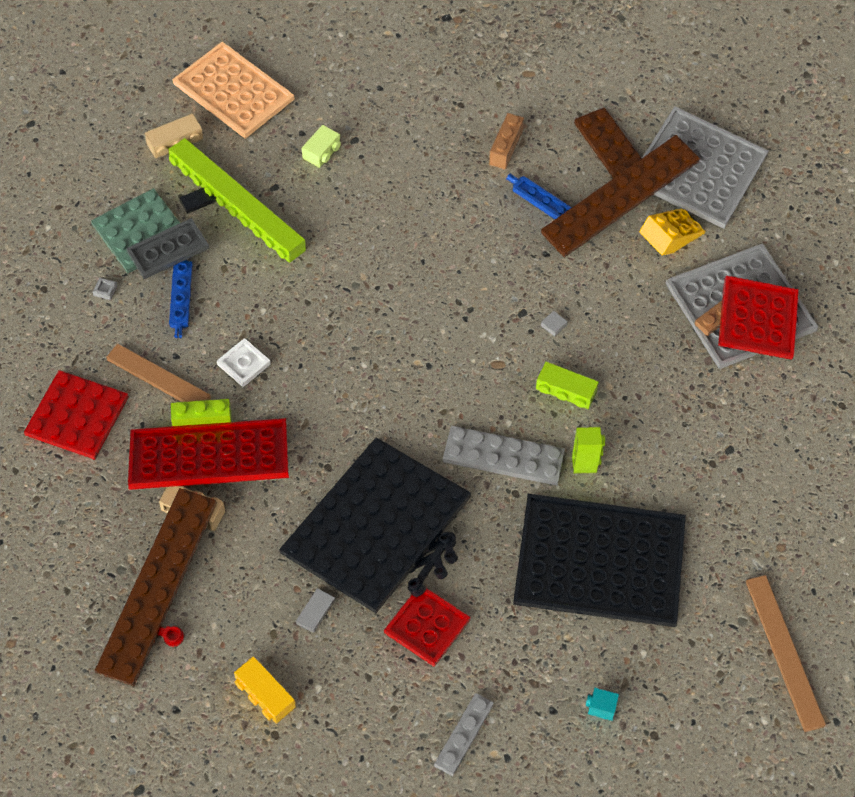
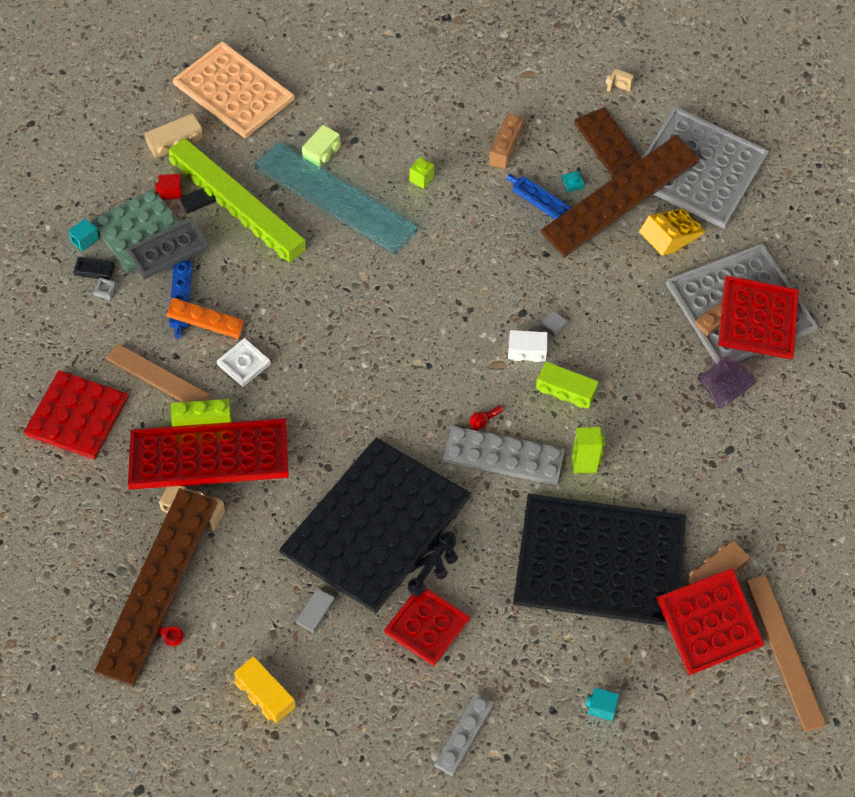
none -> teal brick [68,218,99,252]
none -> black tile [73,257,115,280]
none -> red brick [155,174,182,200]
none -> orange plate [166,297,244,339]
none -> clear light blue plate [255,142,418,254]
none -> lime brick [410,157,434,189]
none -> red plate [469,405,503,430]
none -> white brick [508,330,547,362]
none -> teal plate [561,171,585,193]
none -> tan bracket [606,69,634,92]
none -> red plate [657,568,765,676]
none -> medium nougat brick [688,540,750,585]
none -> clear purple slope [697,357,756,408]

